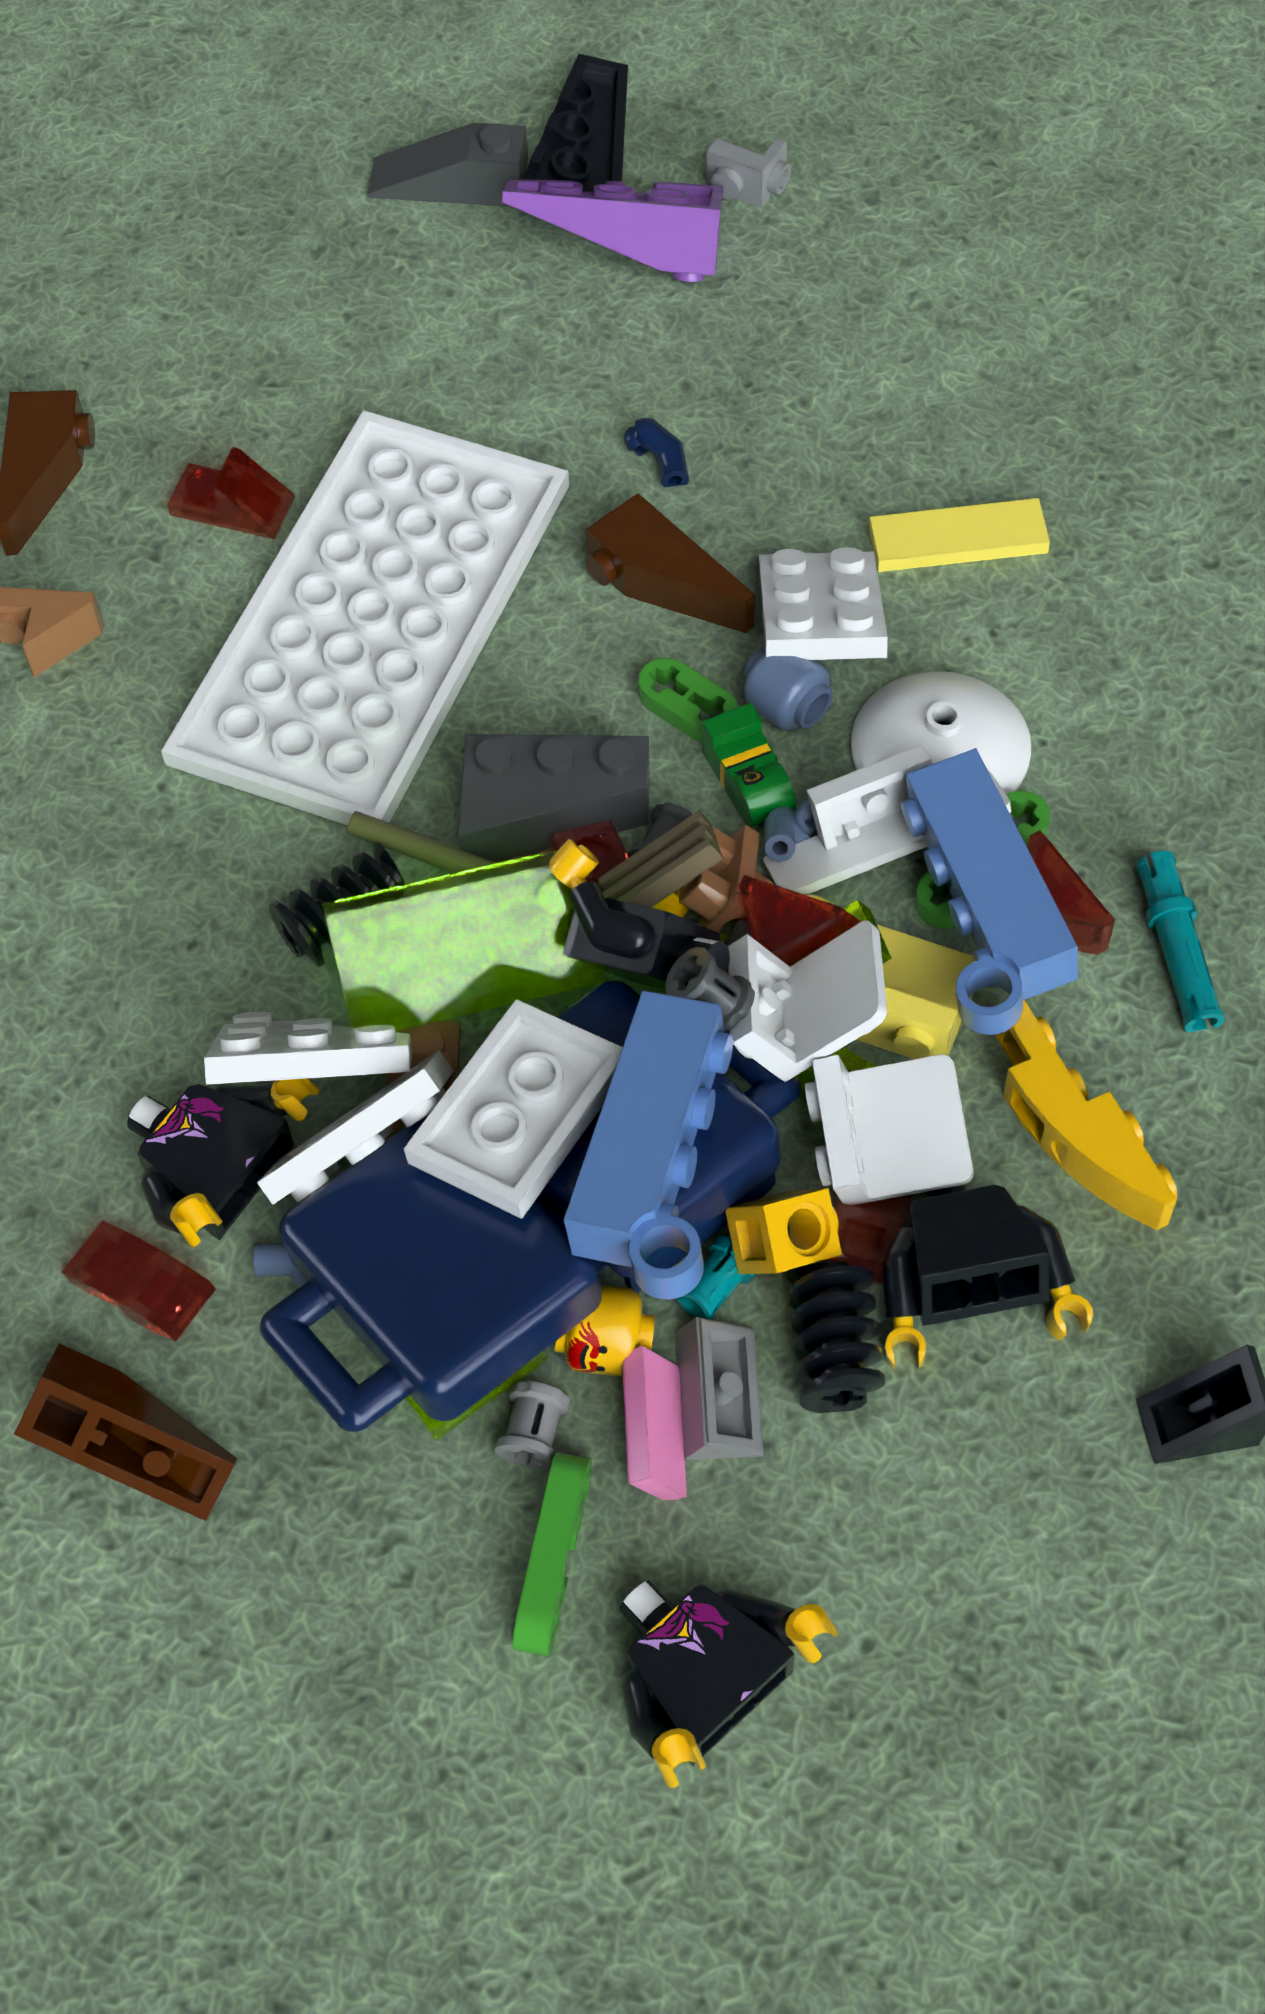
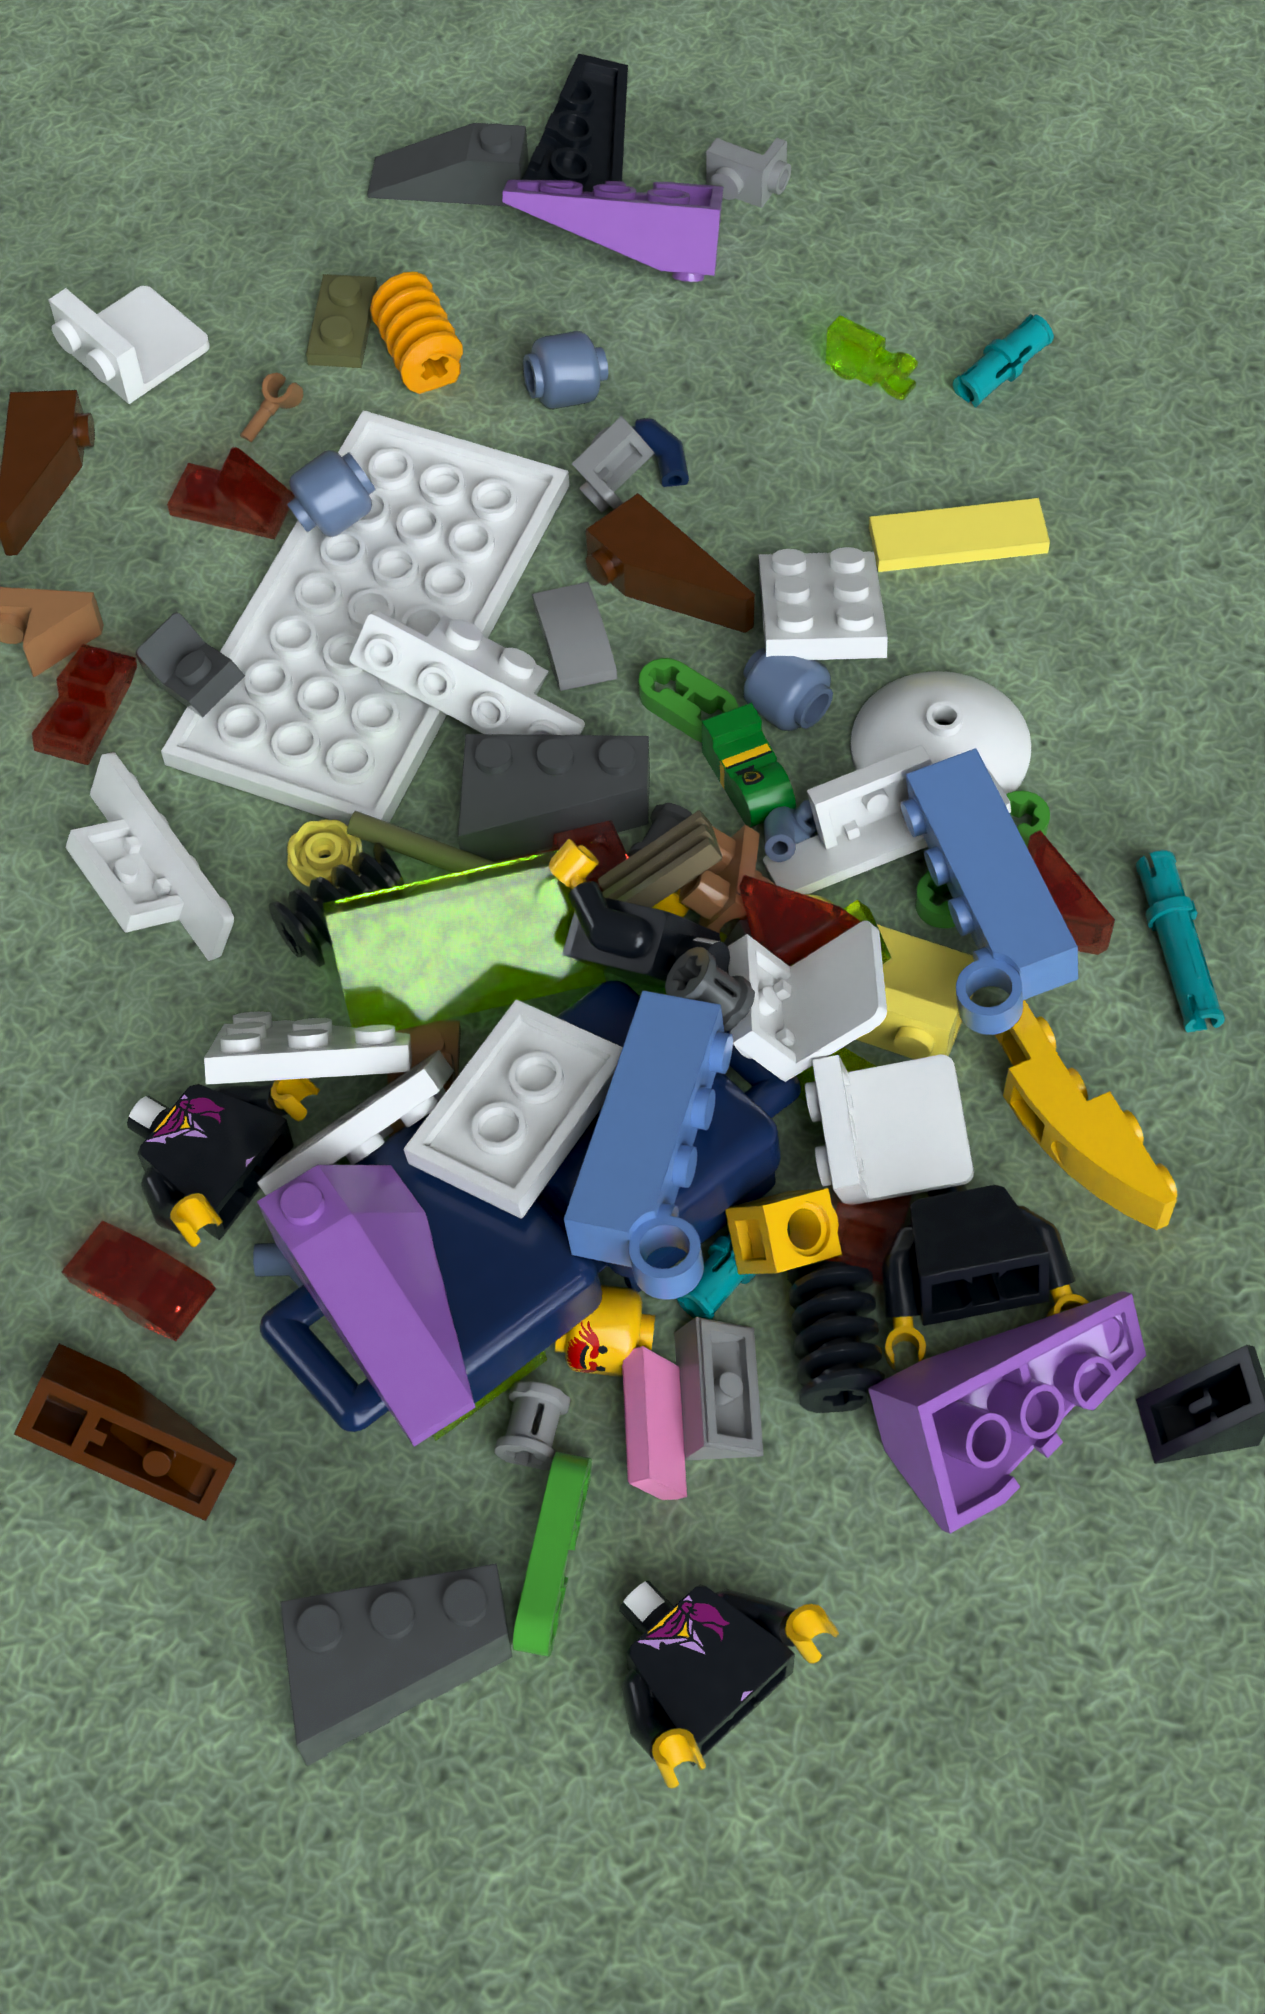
none -> clear red slope [32,644,137,765]
none -> white bracket [48,286,210,404]
none -> white bracket [65,752,234,961]
none -> dark grey slope [135,612,245,718]
none -> medium nougat hand [240,373,303,442]
none -> medium lavender wedge [257,1165,476,1446]
none -> dark grey wedge [280,1563,512,1766]
none -> sand blue head [287,450,376,537]
none -> light yellow plate [287,820,363,888]
none -> olive plate [306,274,378,368]
none -> white bracket [349,610,585,735]
none -> light orange piece [370,272,463,394]
none -> sand blue head [523,331,608,409]
none -> light grey slope [532,582,618,691]
none -> light grey bracket [572,416,655,513]
none -> clear neon green plate [825,315,918,400]
none -> medium lavender wedge [868,1291,1146,1534]
none -> teal pin [952,314,1054,407]

